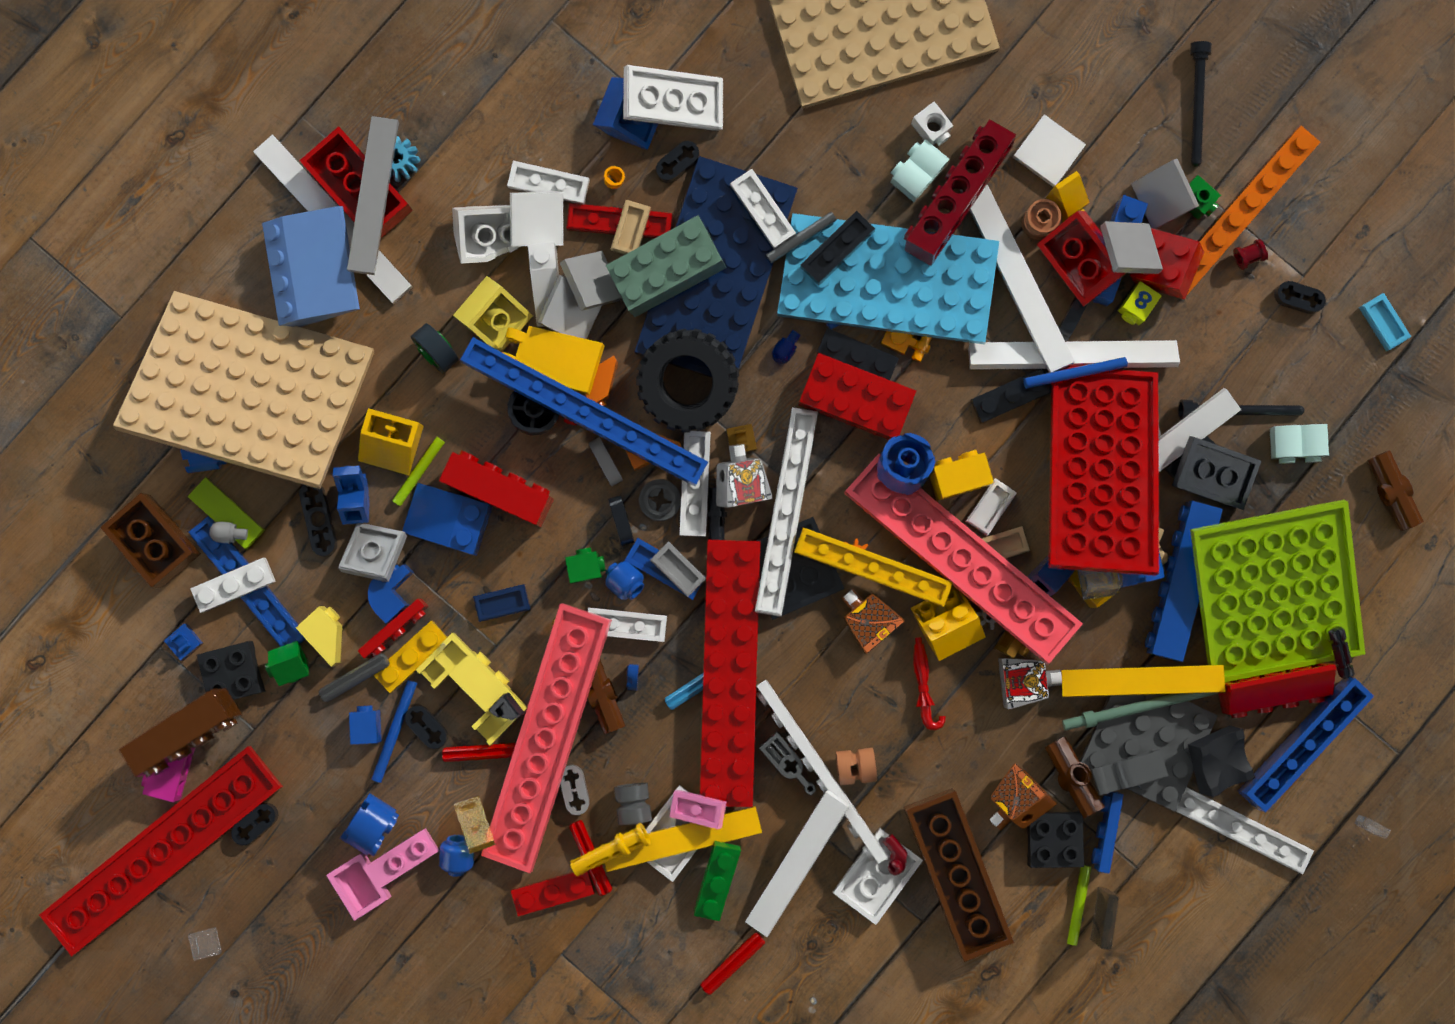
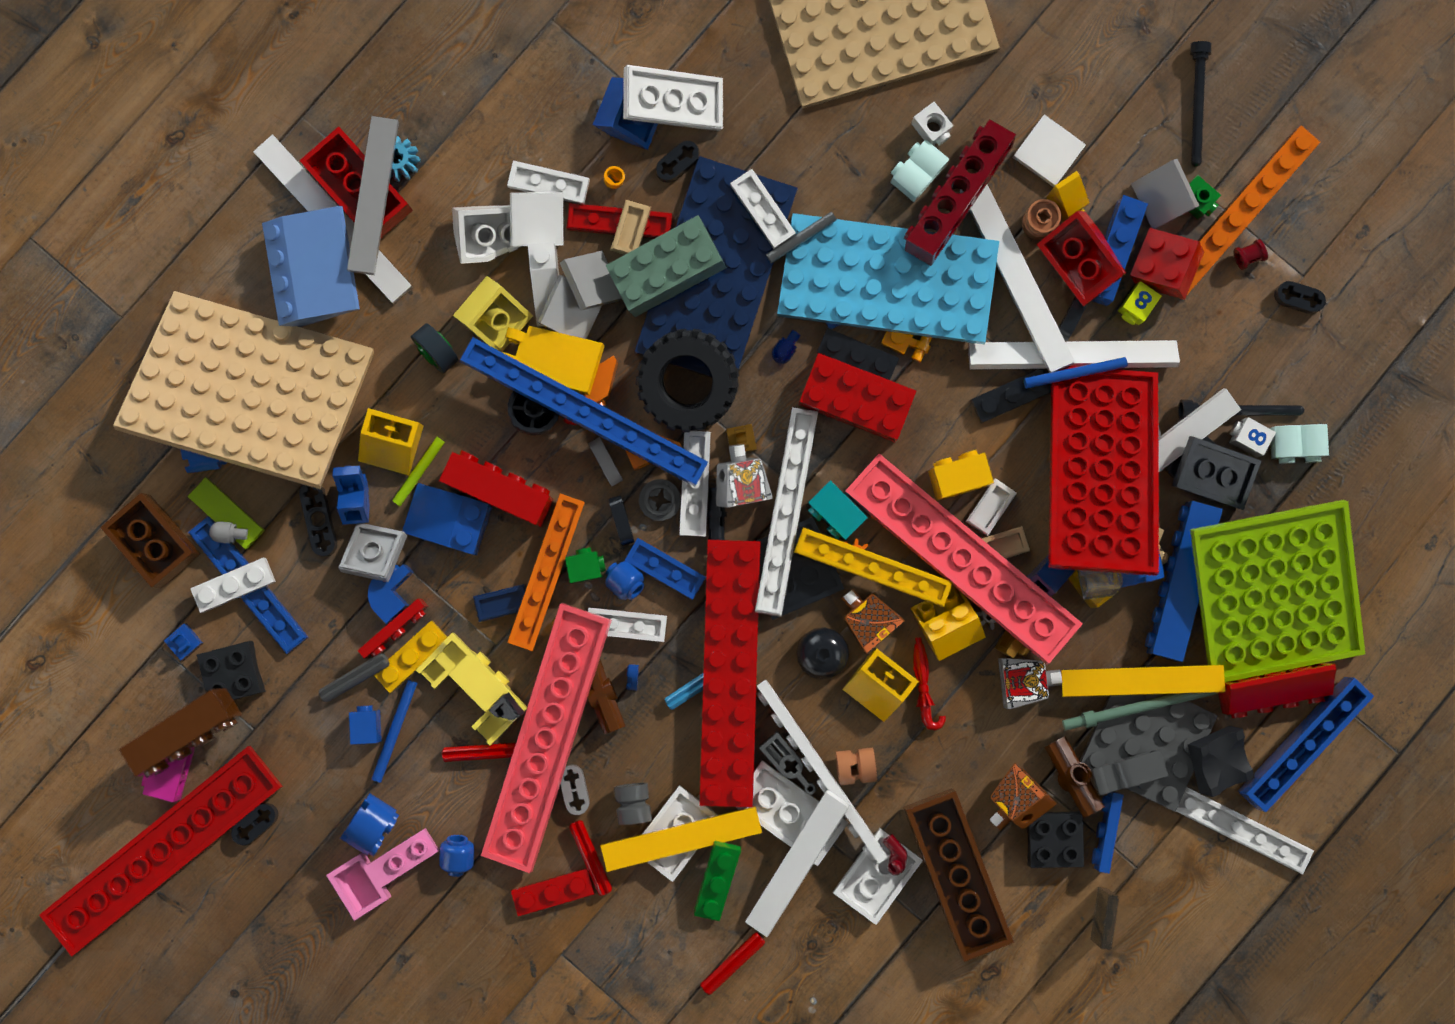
clear tile [188,927,222,961] -> none
green brick [265,640,309,686] -> none
light yellow slope [296,606,342,667] -> none
black beam [405,705,448,749] -> none
clear yellow plate [454,796,495,854] -> none
yellow pin [570,823,651,877] -> none
light grey tile [650,542,706,597] -> none
bright pink plate [669,790,726,829] -> none
black plate [800,211,875,285] -> none
blue brick [877,433,935,495] -> none
lime bar [1067,865,1091,946] -> none
light grey tile [1100,221,1163,274] -> none
black axle [1329,627,1355,679] -> none
clear tile [1355,815,1391,839] -> none
medium azure tile [1359,293,1411,351] -> none
reddish brown piece [1367,450,1424,531] -> none
none -> orange plate [507,493,585,651]
none -> white plate [736,760,848,866]
none -> black cylinder [796,627,849,680]
none -> teal brick [807,480,868,541]
none -> yellow slope [842,648,919,722]
none -> white brick [1229,417,1276,458]

